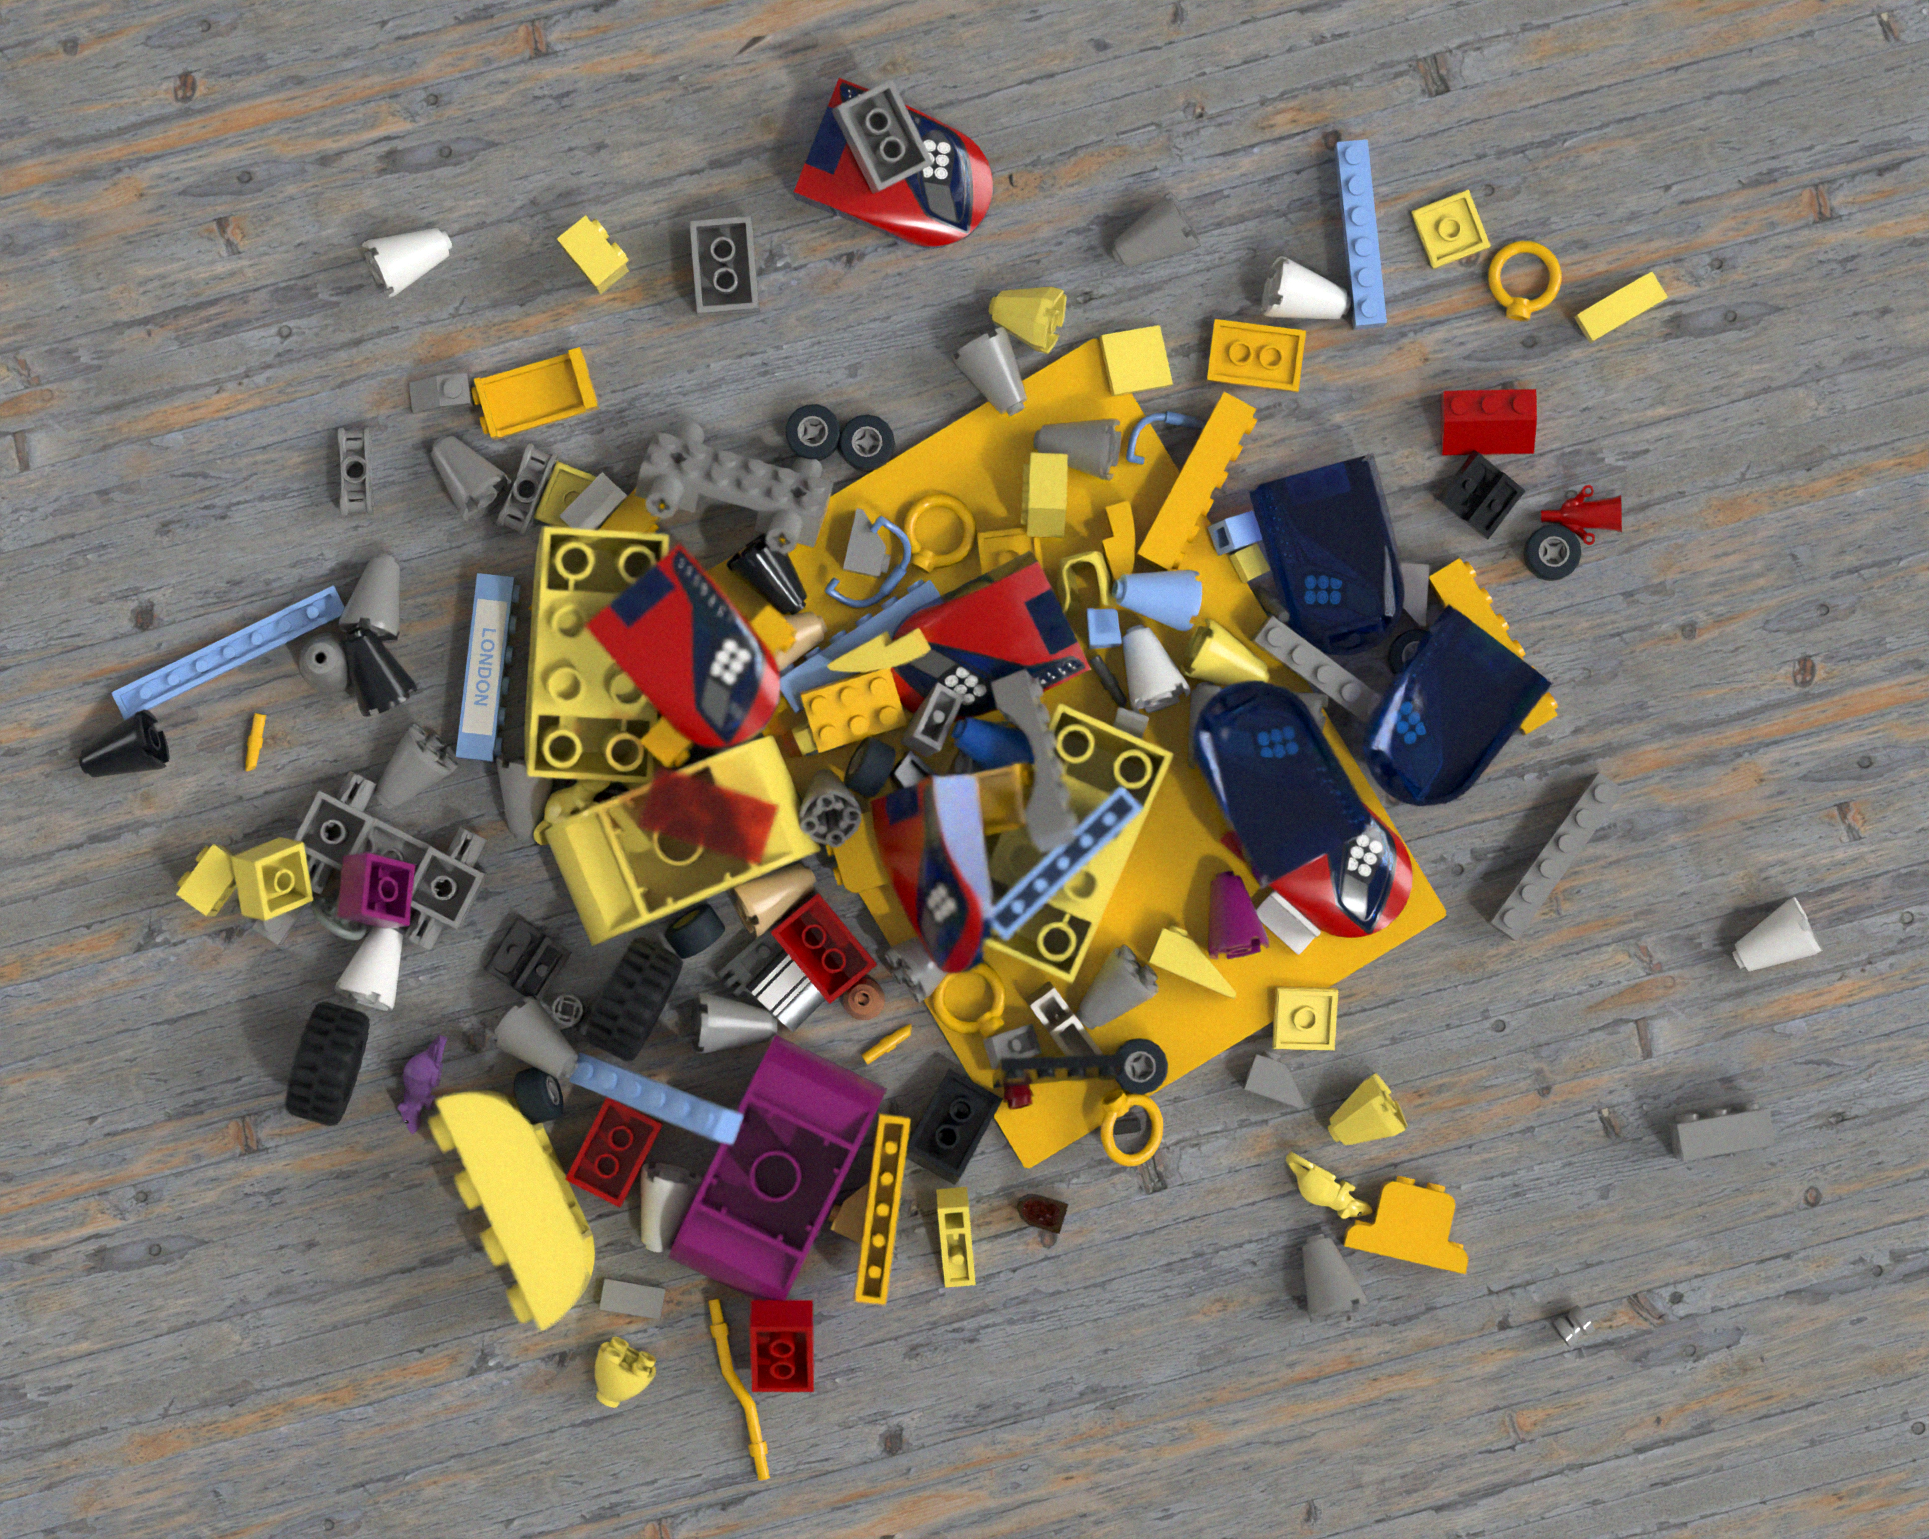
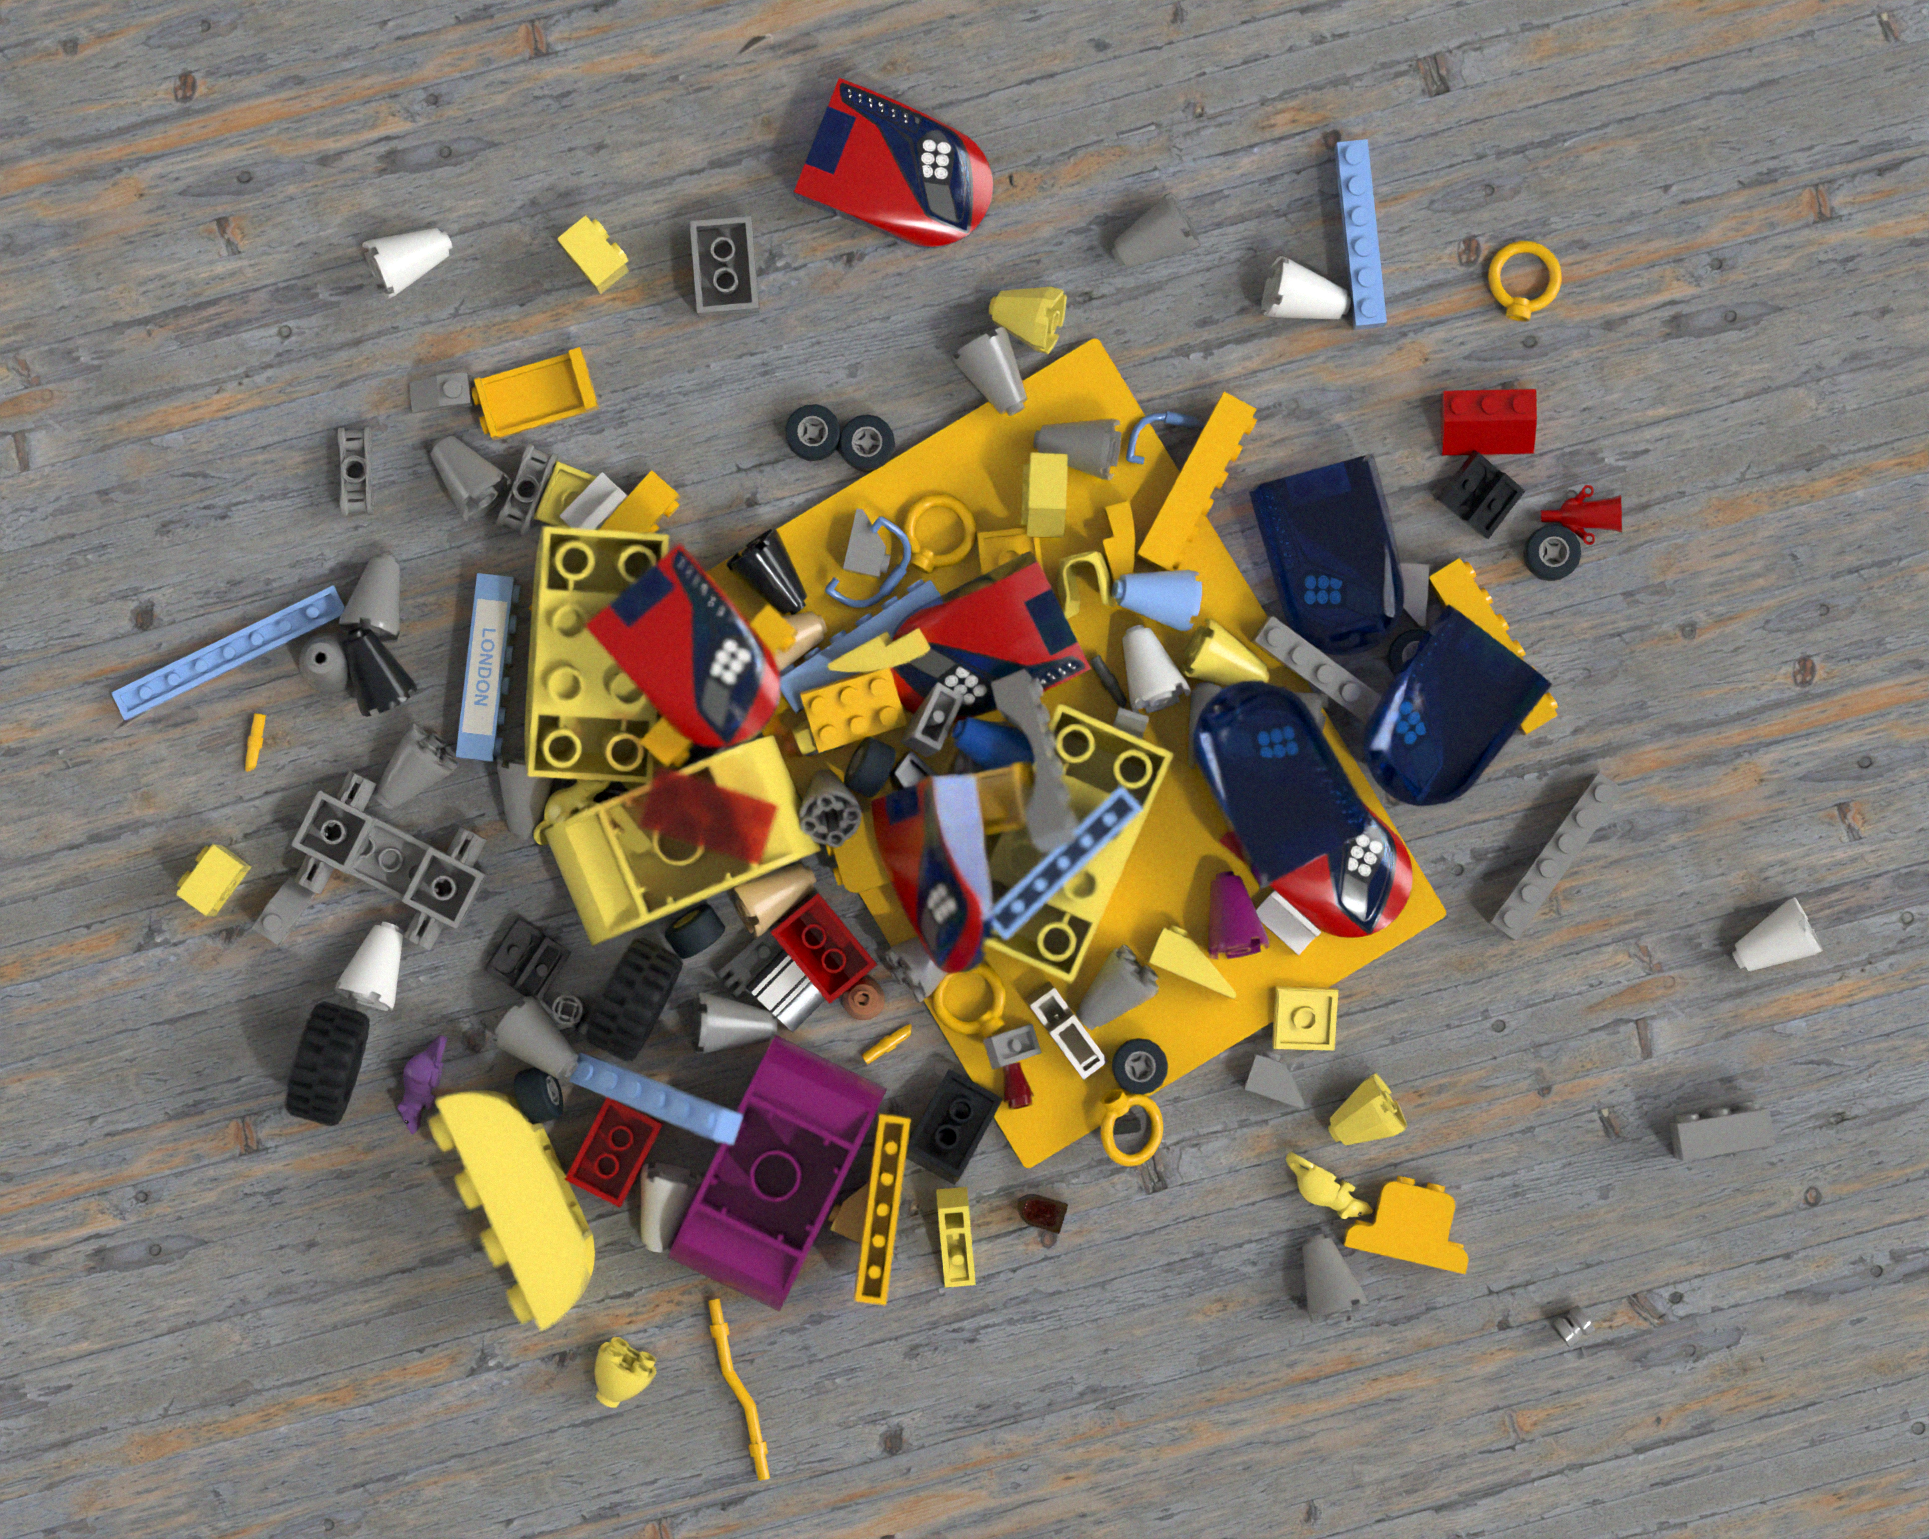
black cone [79,709,170,777] -> none
light yellow brick [232,837,314,921] -> none
magenta piece [311,853,415,940] -> none
light grey tile [599,1278,666,1320] -> none
light grey piece [635,421,834,555] -> none
red brick [750,1300,815,1392] -> none
light grey brick [831,80,934,194] -> none
black wing [992,1054,1125,1088] -> none
light blue panel [1086,608,1121,649] -> none
light yellow tile [1099,325,1173,397] -> none
yellow plate [1206,319,1306,393] -> none
light blue brick [1208,511,1263,556] -> none
light yellow tile [1229,543,1271,584] -> none
dark grey piece [1256,586,1289,622] -> none
light yellow tile [1411,189,1491,270] -> none
light yellow slope [1574,272,1668,344] -> none

